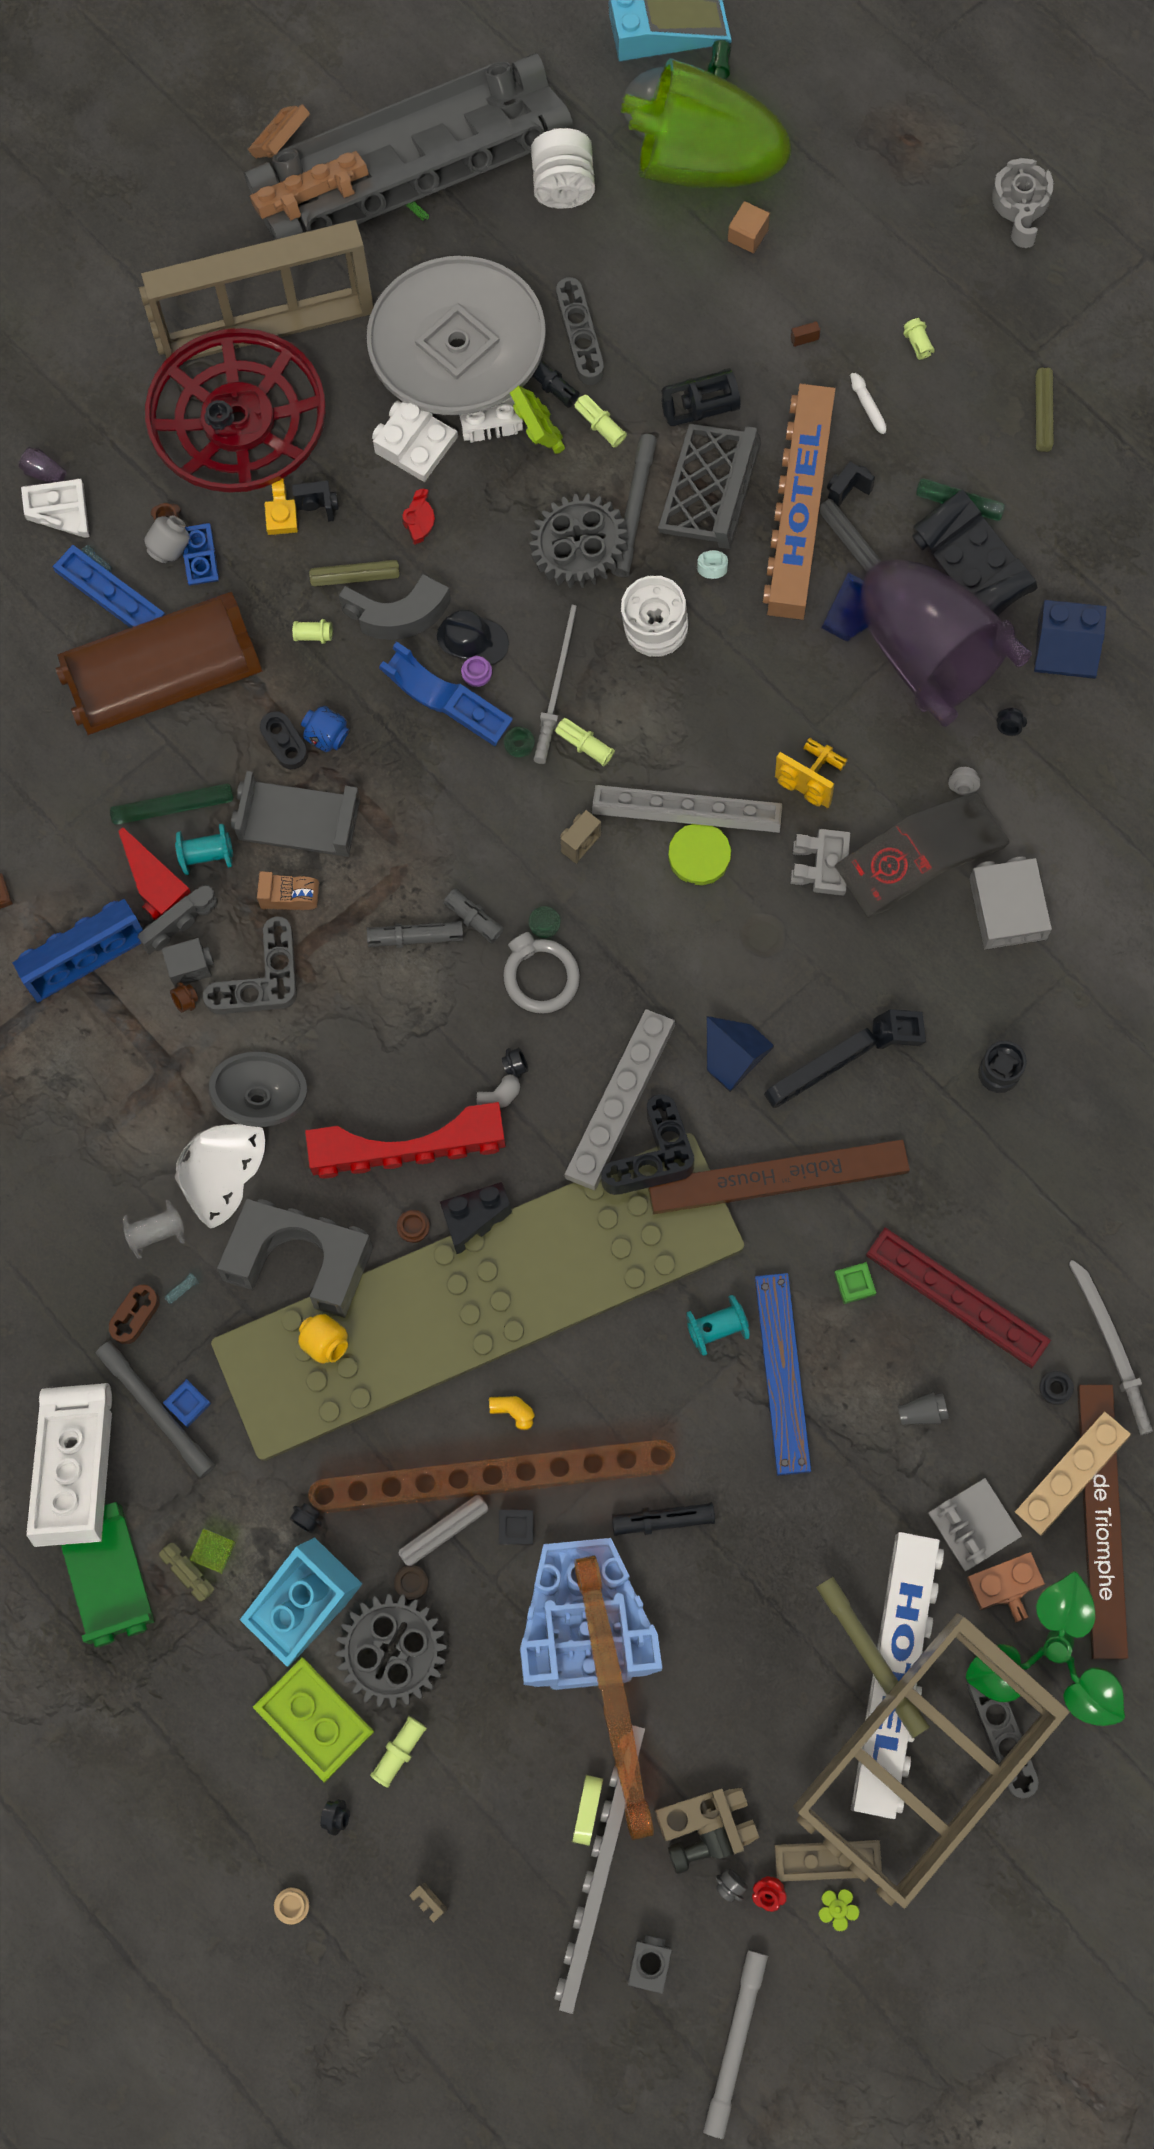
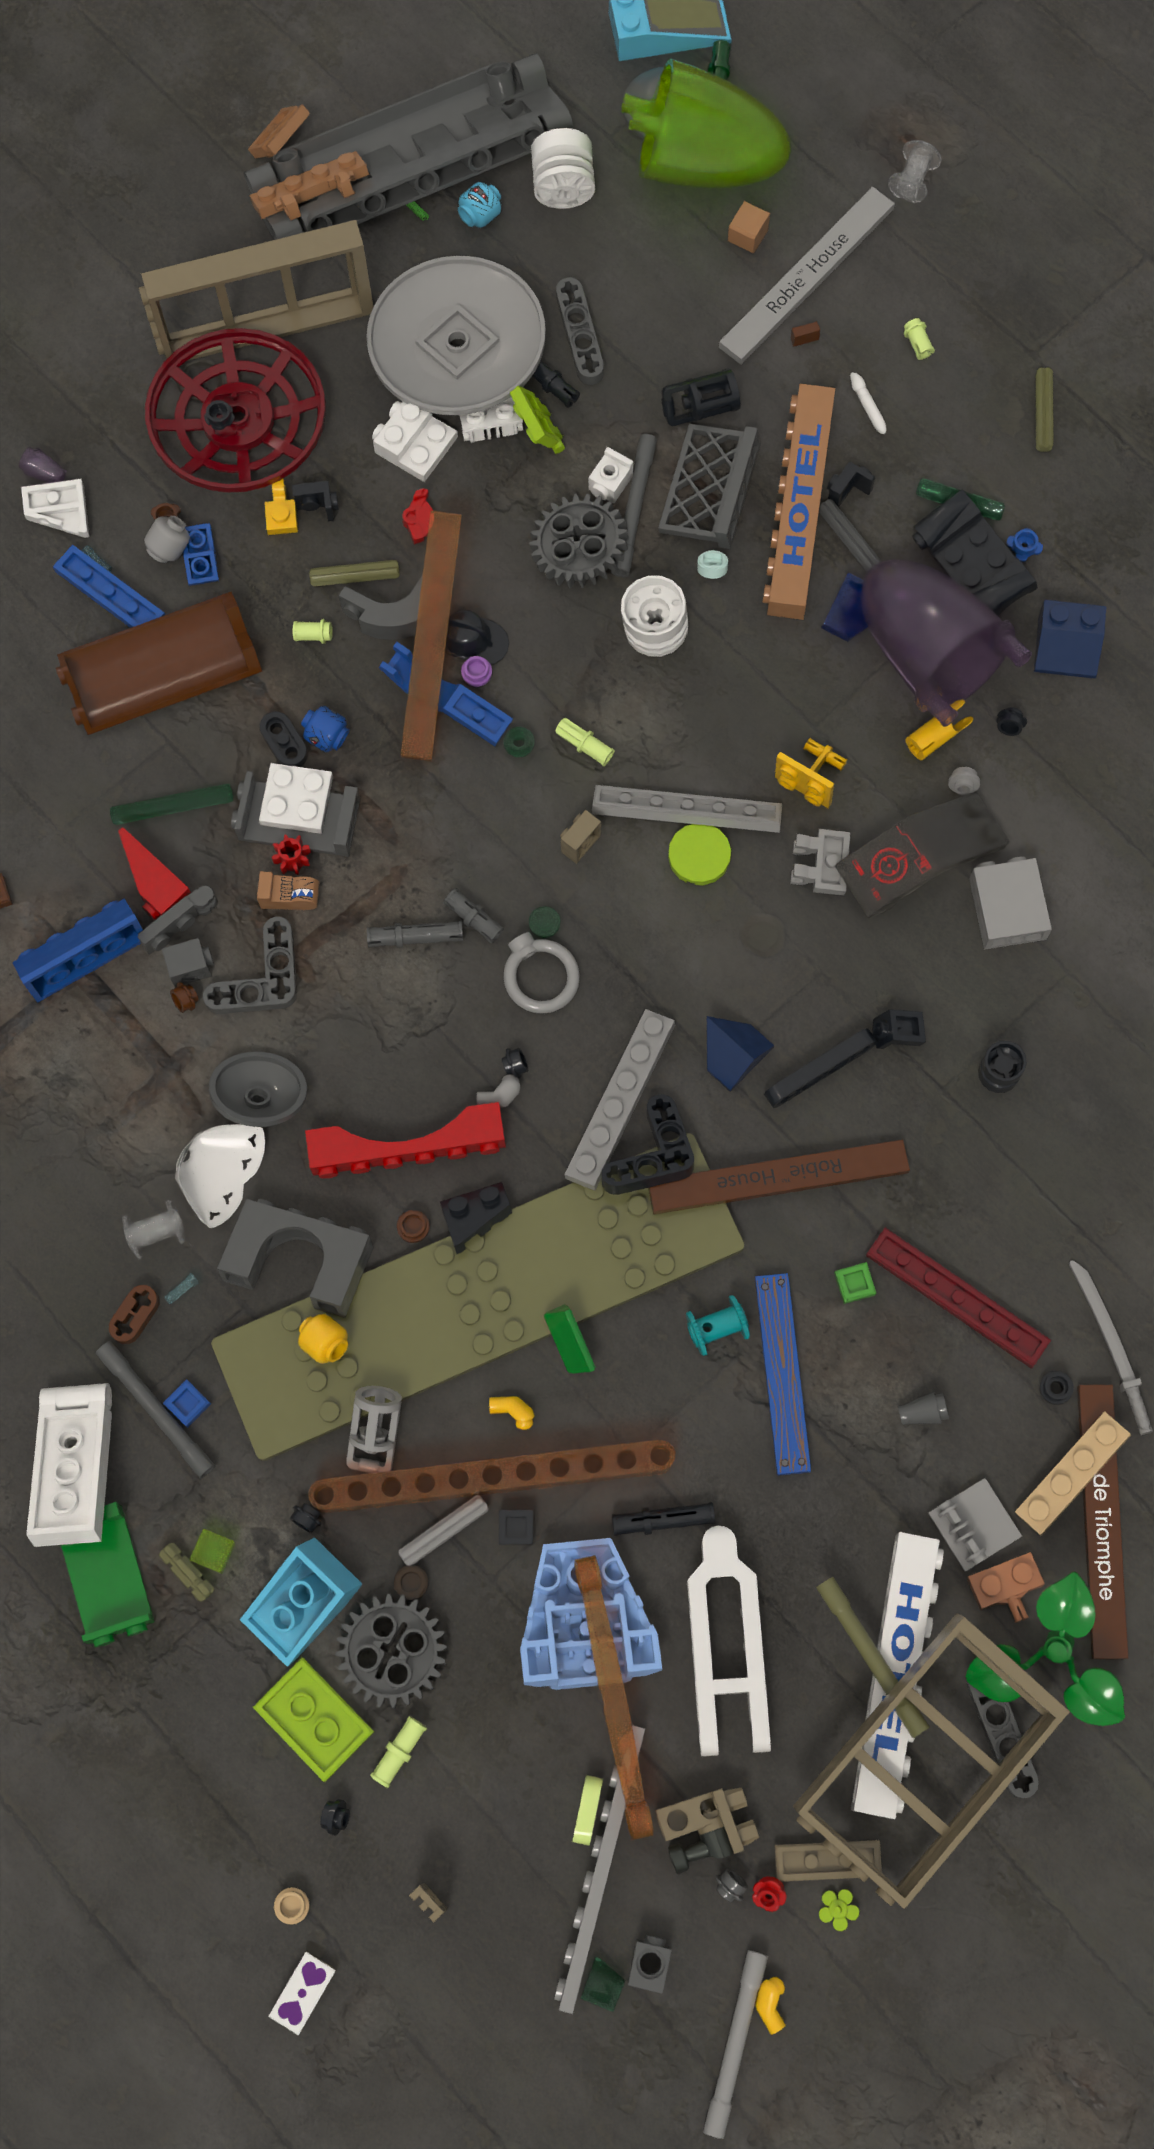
teal hose [175,824,233,875] -> none
light grey sword [534,605,577,764] -> none
yellowish green axle [574,394,627,448] -> none
light grey piece [992,158,1054,248] -> none
none -> white plate [259,763,333,834]
none -> white tile [269,1951,337,2035]
none -> red gear [272,834,311,875]
none -> light grey piece [346,1386,402,1475]
none -> clear orange plate [401,511,462,761]
none -> medium azure head [458,182,501,228]
none -> green slope [544,1304,596,1374]
none -> clear green slope [581,1957,625,2012]
none -> white brick [588,447,633,503]
none -> white piece [687,1526,771,1756]
none -> light grey tile [719,186,895,364]
none -> yellow arm [755,1977,786,2035]
none -> clear hose [888,140,942,202]
none -> yellow piece [905,699,973,760]
none -> blue plate [1006,528,1043,562]

